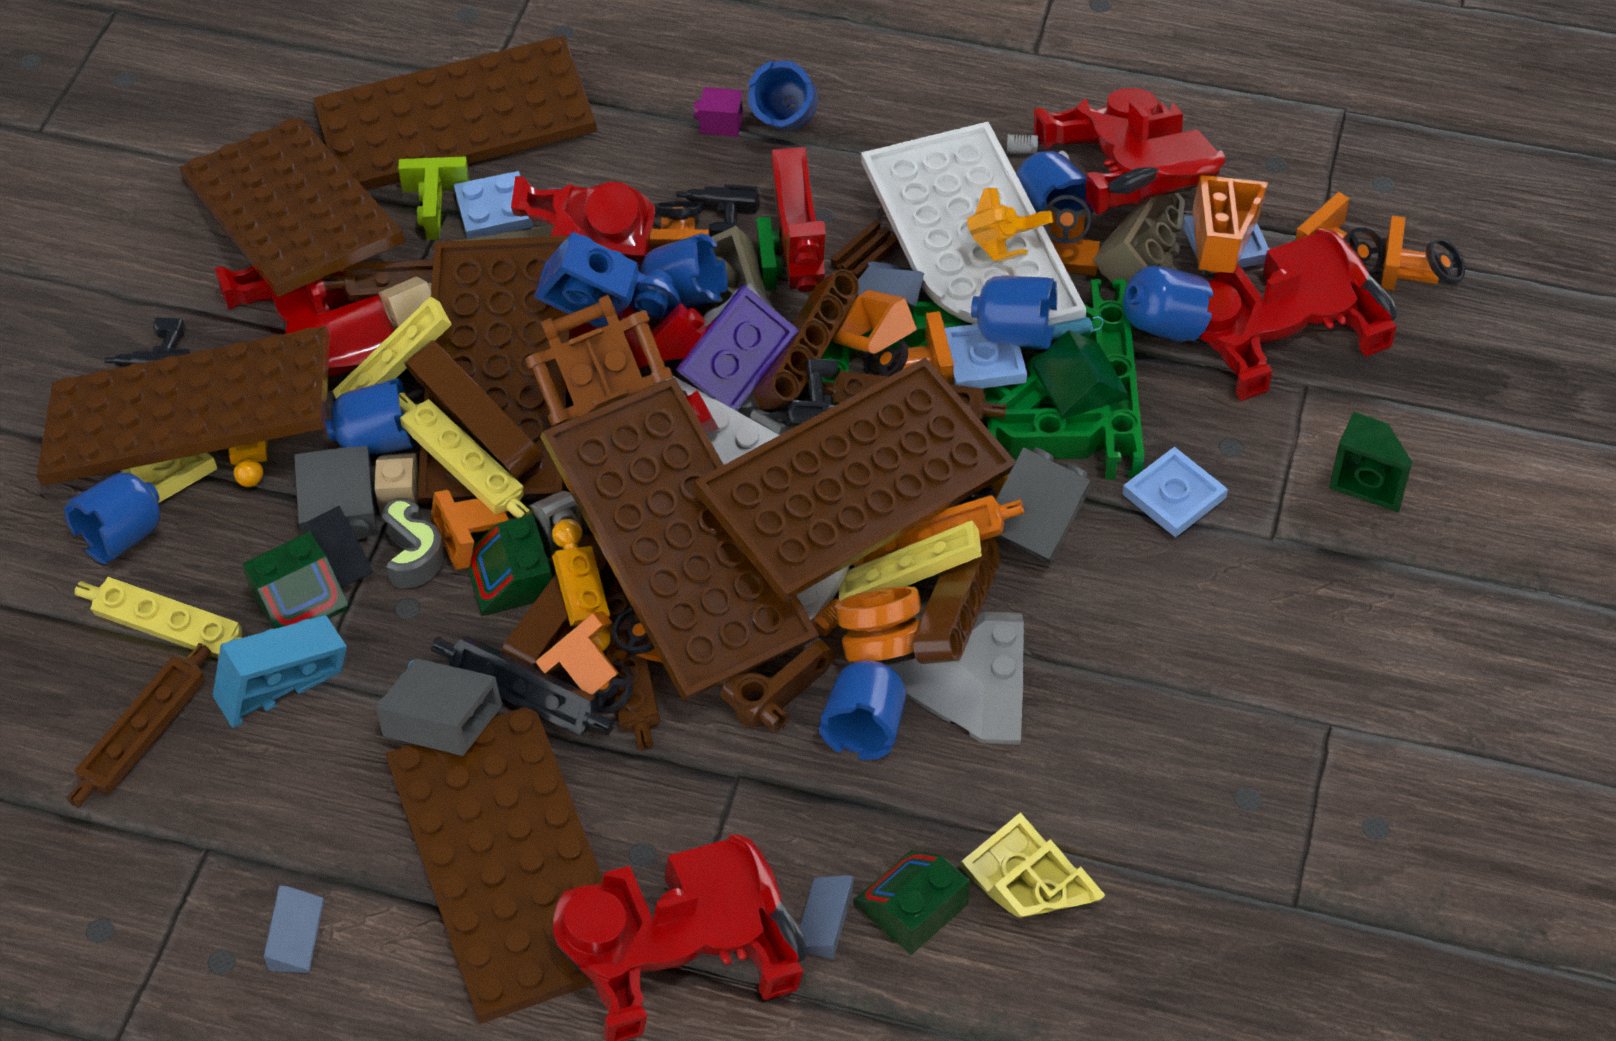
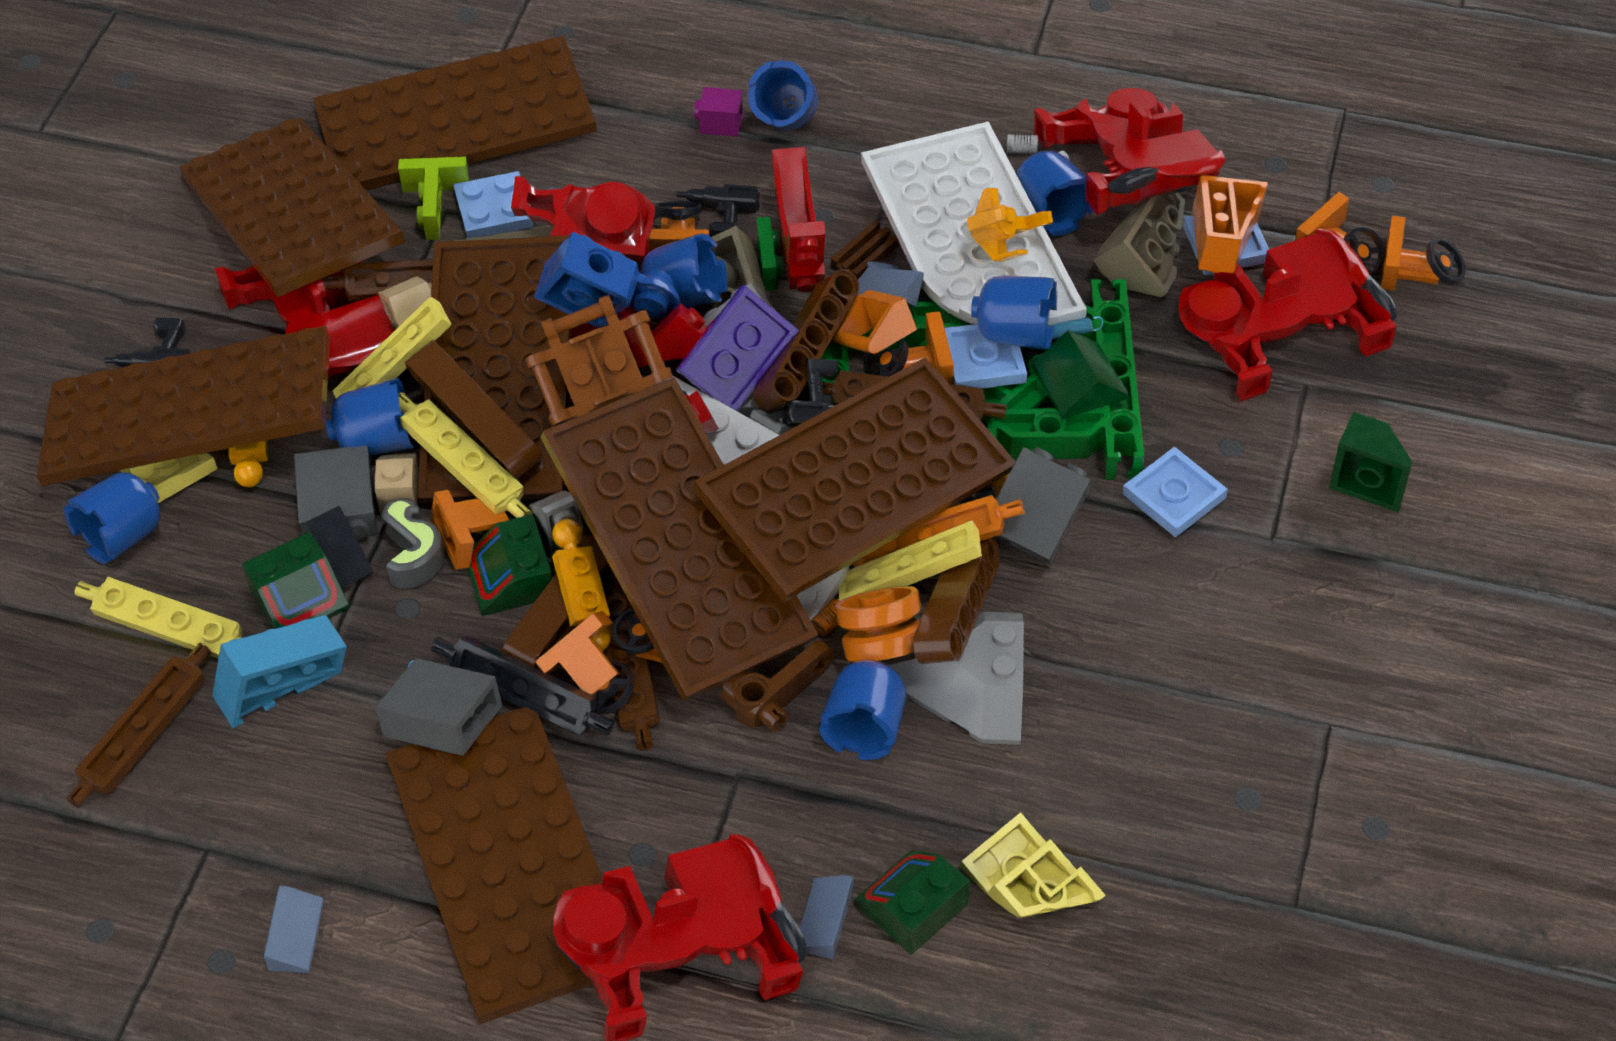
orange piece [1043,194,1100,276] -> none
blue cylinder [1123,266,1213,343] -> none

